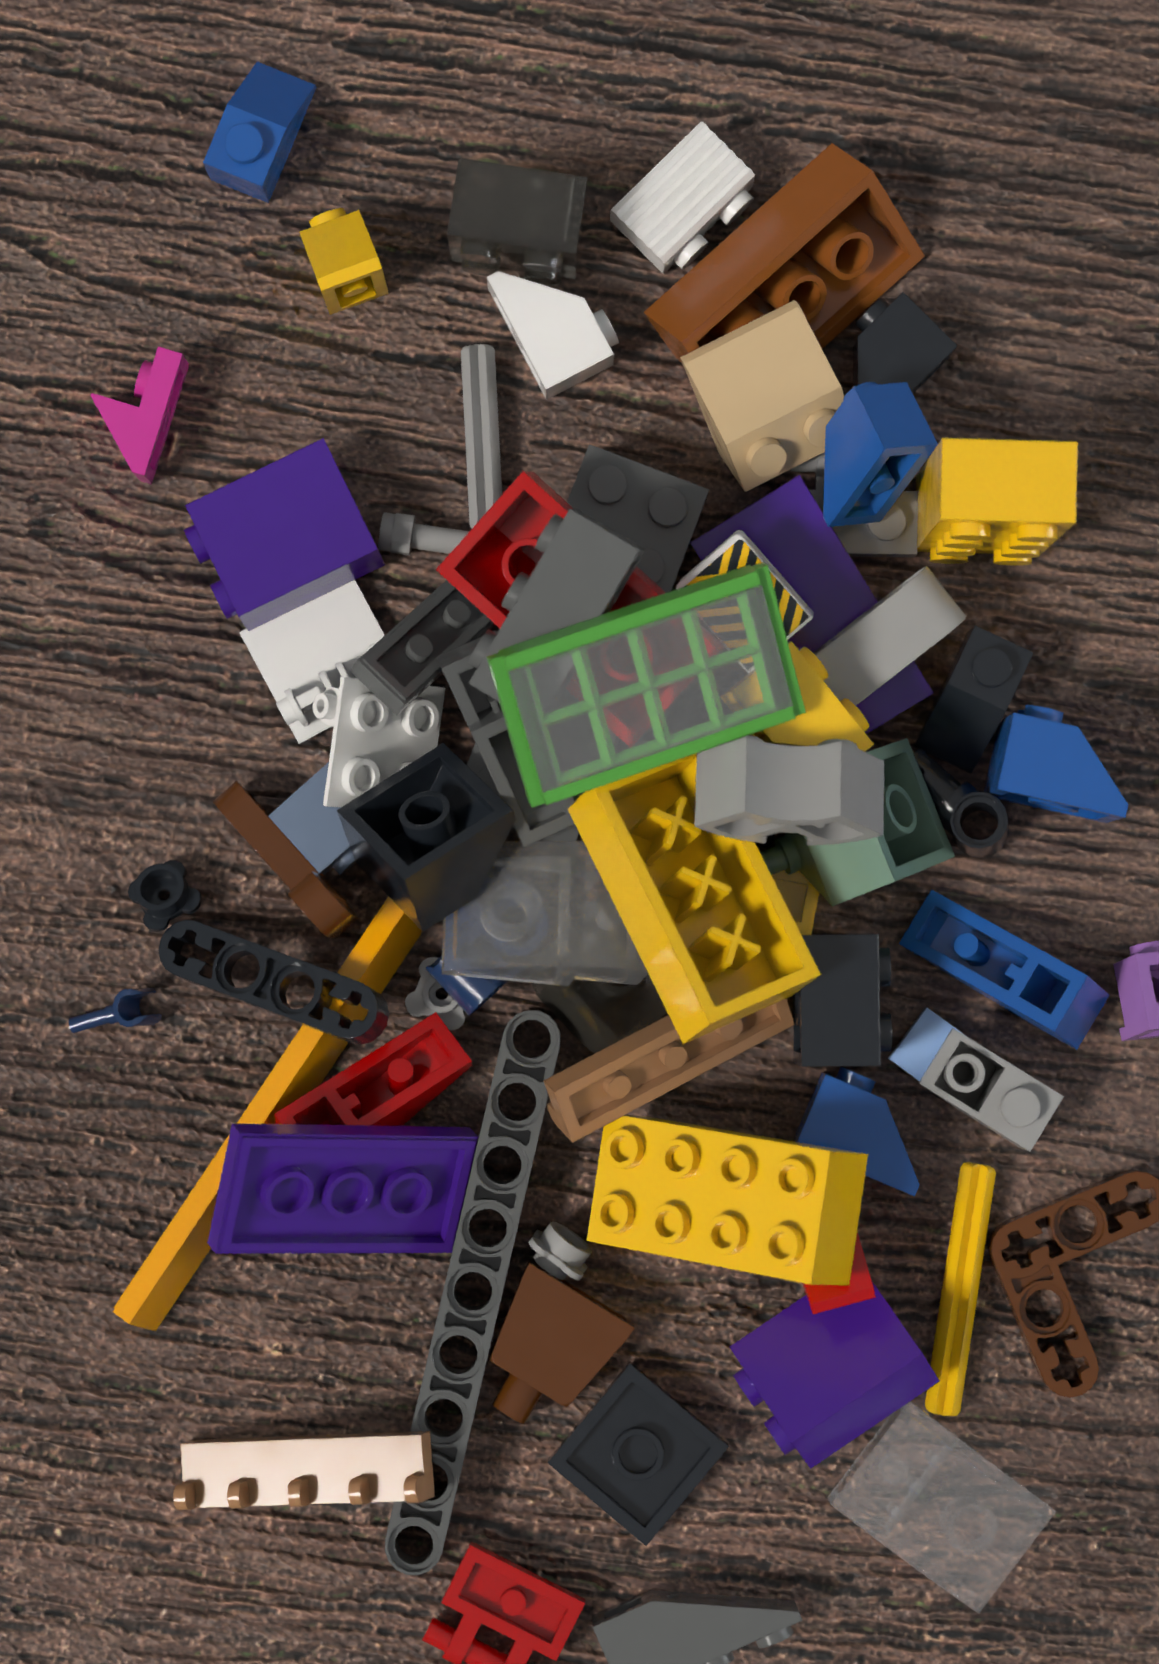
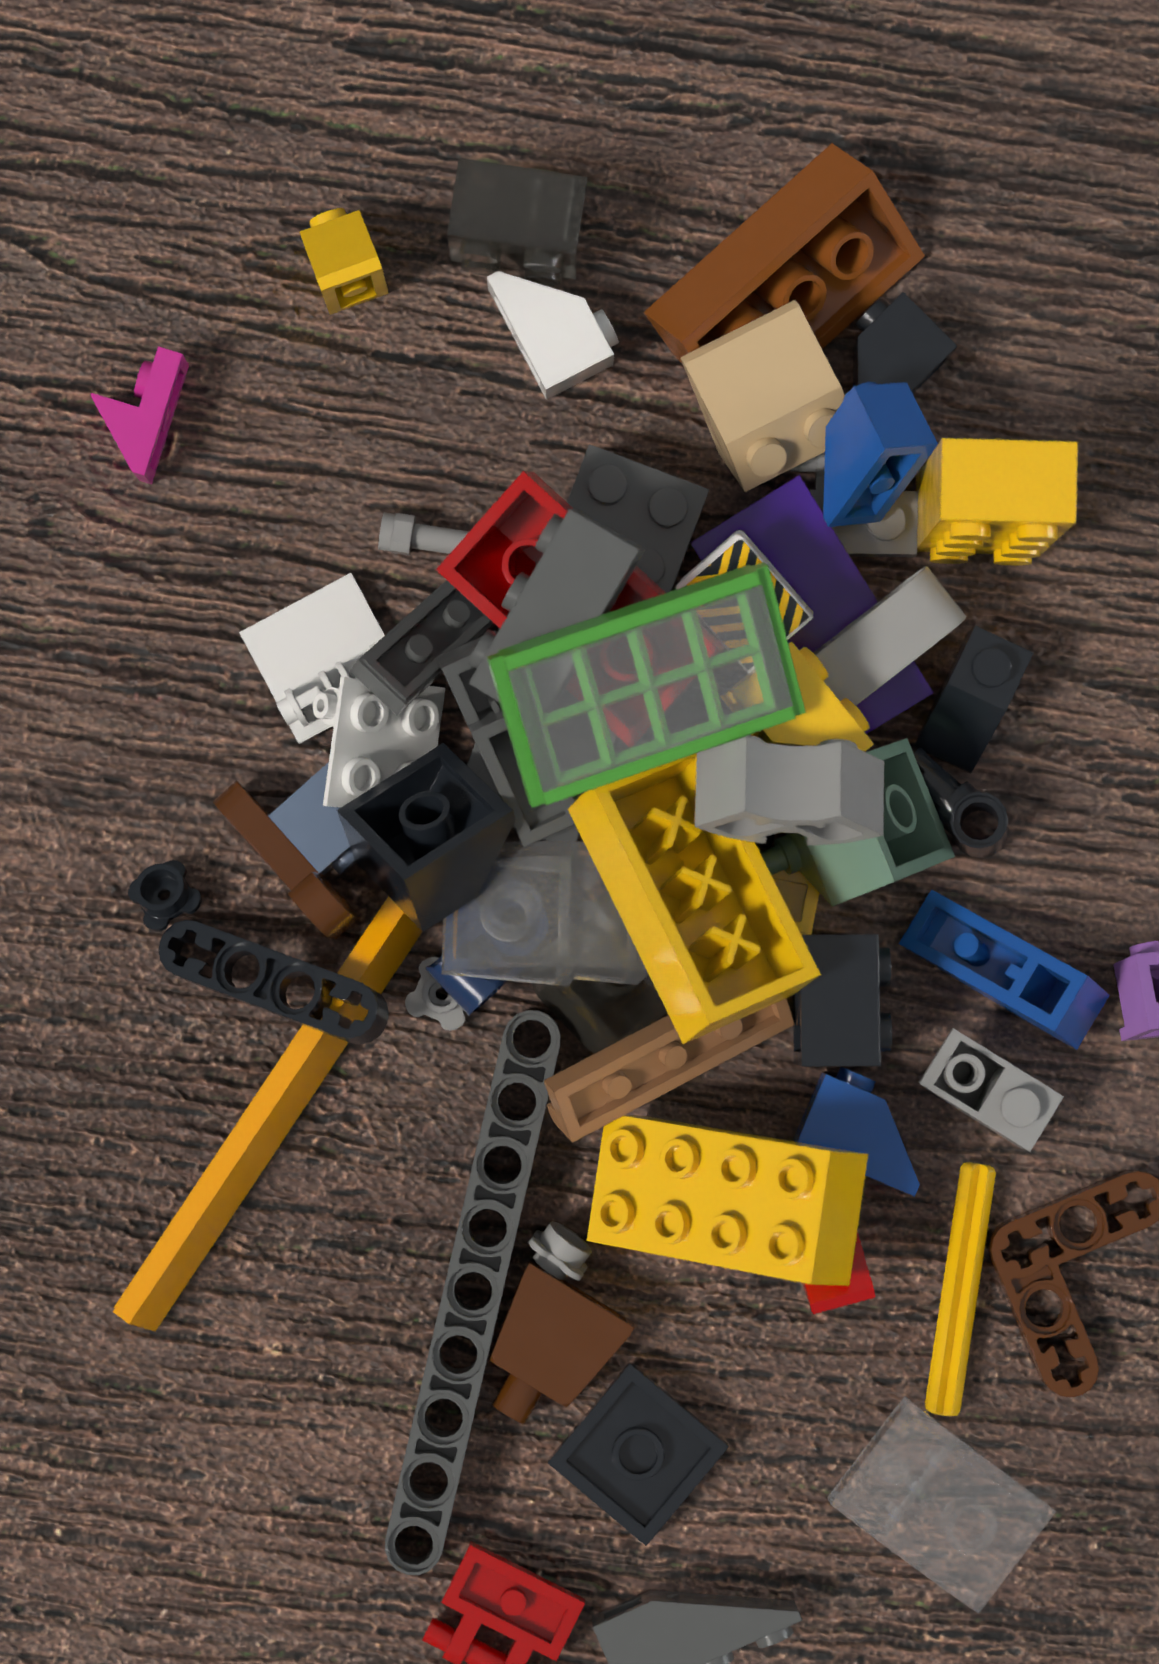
dark blue hand [68,988,162,1033] -> none
hinge [173,1431,435,1510] -> none
dark purple brick [183,438,385,632] -> none
blue slope [203,62,316,203] -> none
dark purple tile [208,1123,478,1254] -> none
red slope [274,1012,472,1126] -> none
light grey axle [461,344,502,529] -> none
white brick [610,121,755,274] -> none
dark purple brick [730,1281,939,1469] -> none
light blue tile [888,1007,966,1081] -> none
blue slope [984,705,1128,823] -> none

